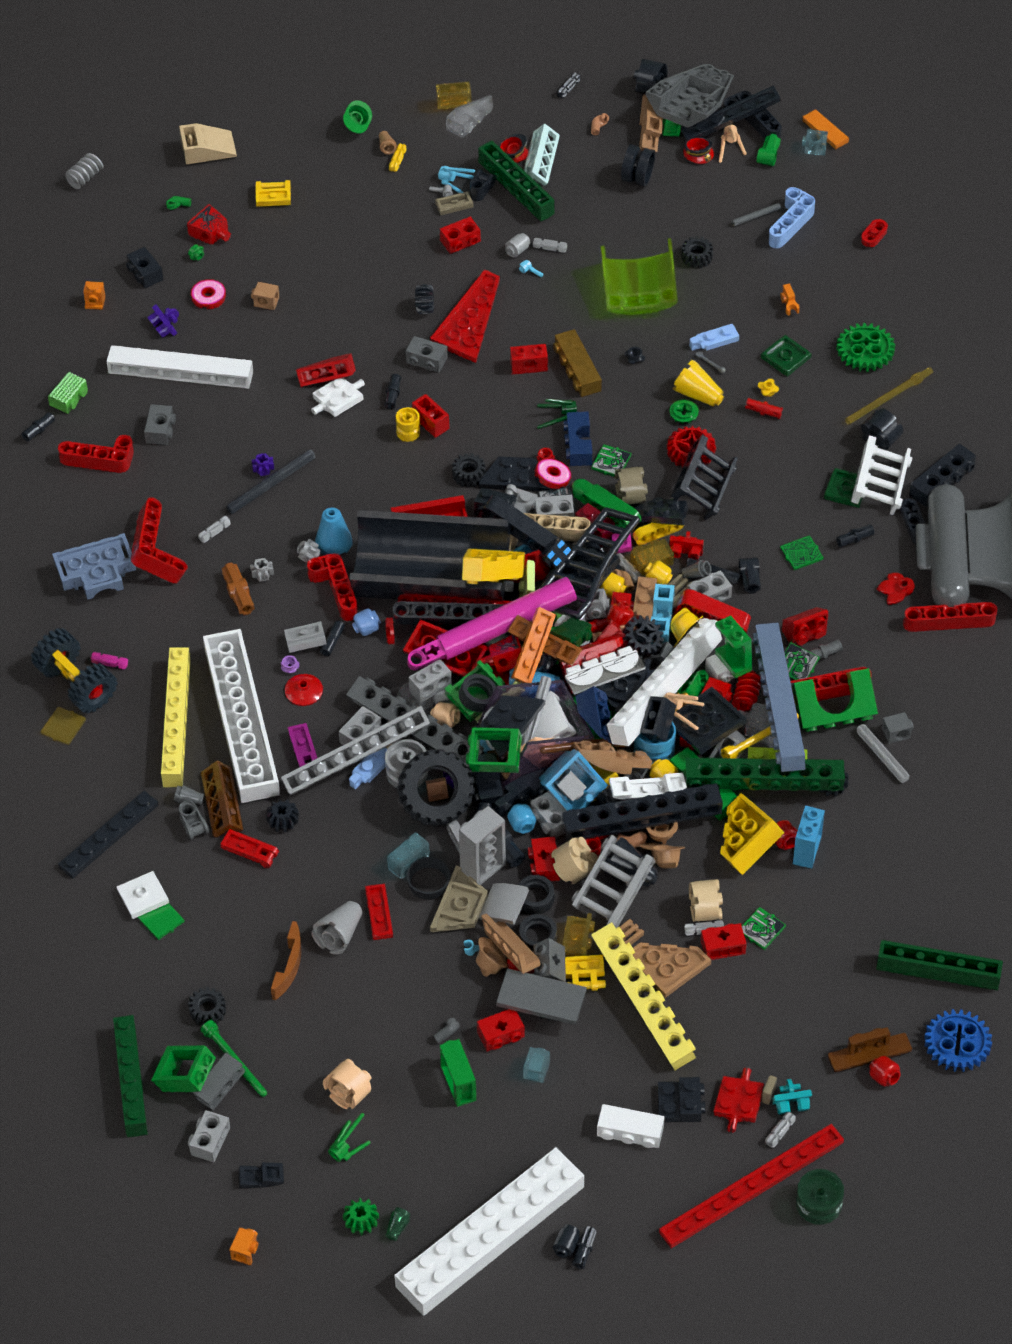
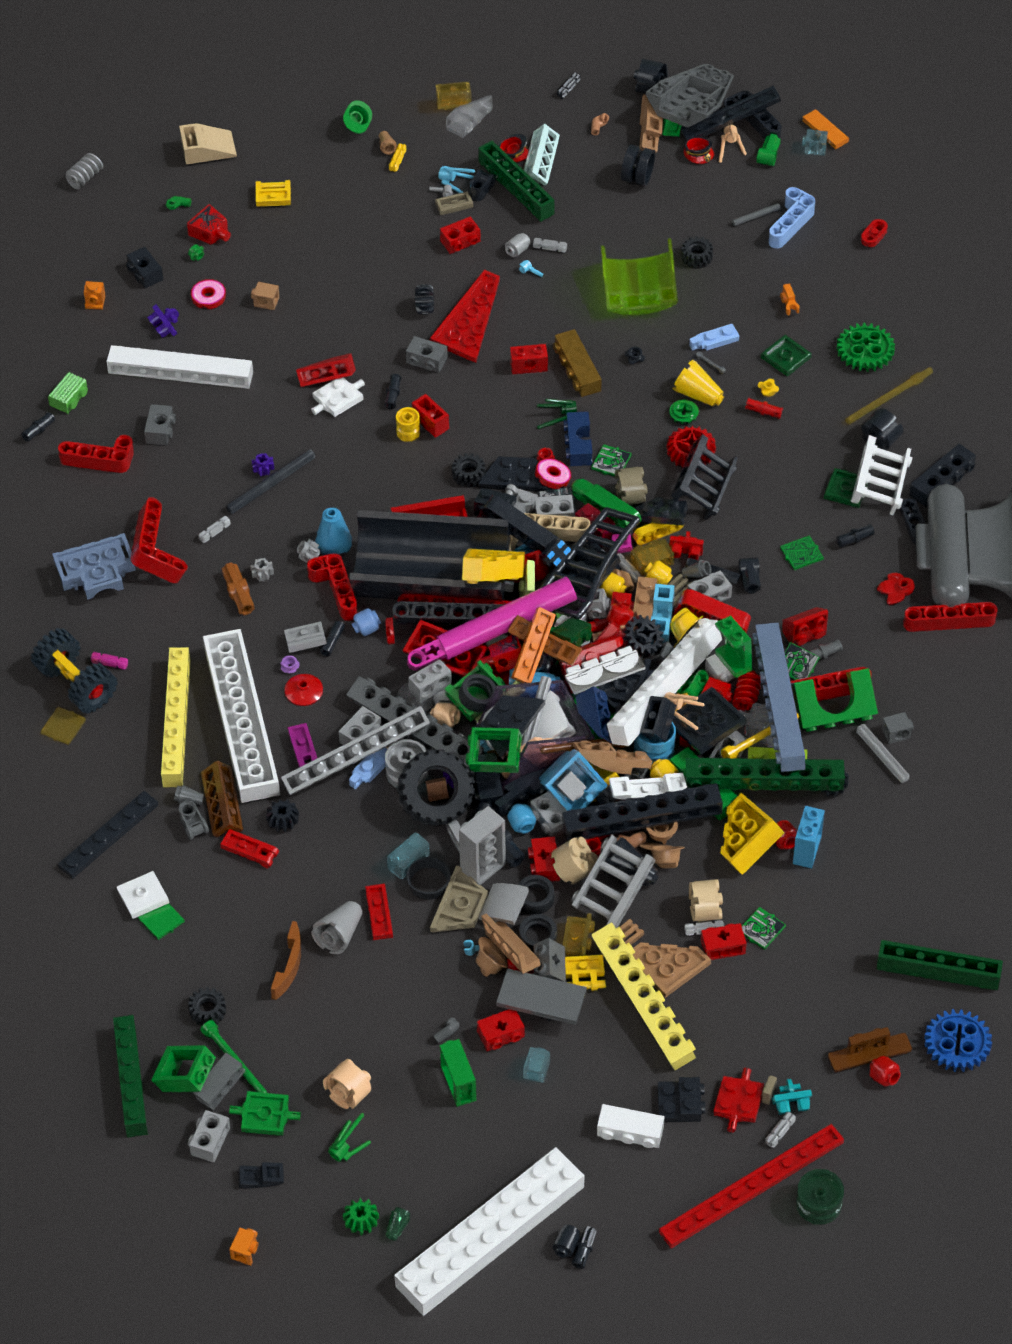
none -> green plate [229,1091,301,1136]

